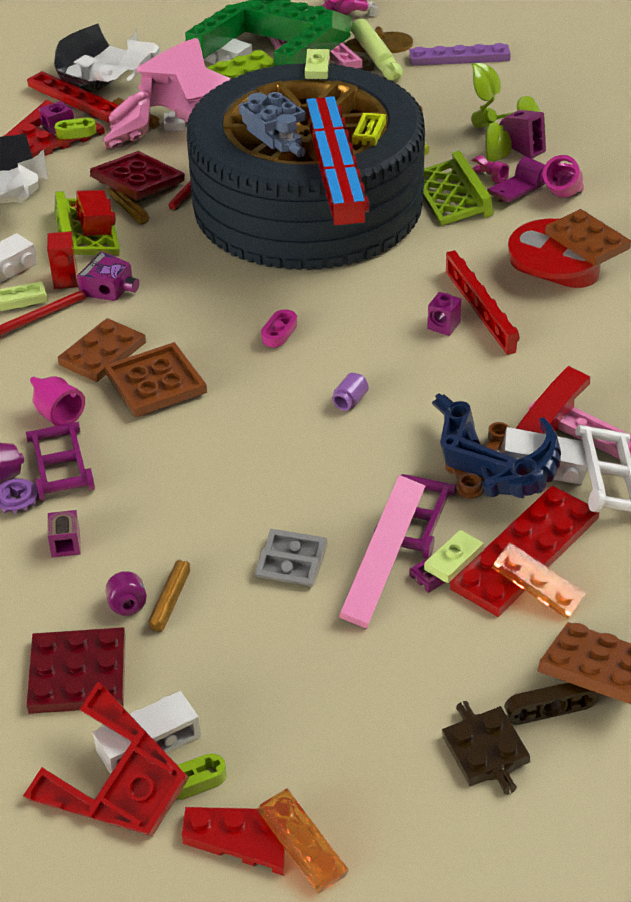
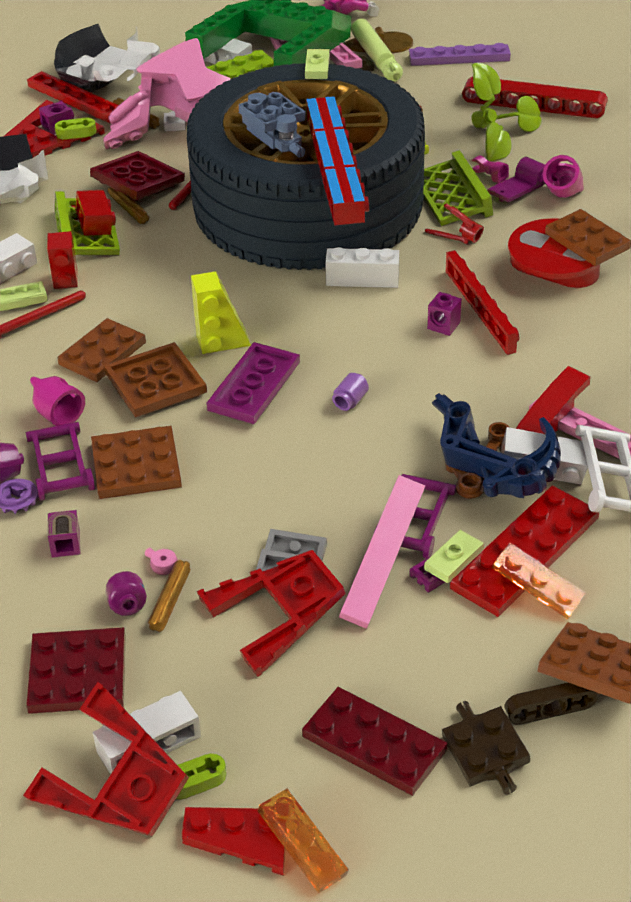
magenta torso [77,251,140,301] -> none
dark pink plate [261,309,297,348] -> none
neon yellow tile [352,113,386,146] -> none
magenta torso [499,110,546,158] -> none
none -> dark orange plate [91,426,182,499]
none -> bright pink piece [145,548,178,575]
none -> neon yellow wedge [191,271,251,354]
none -> red wing [197,550,345,677]
none -> magenta plate [206,342,300,424]
none -> dark red plate [302,686,447,796]
none -> white brick [326,247,399,288]
none -> red plant [425,203,484,245]
none -> red beam [462,76,608,118]

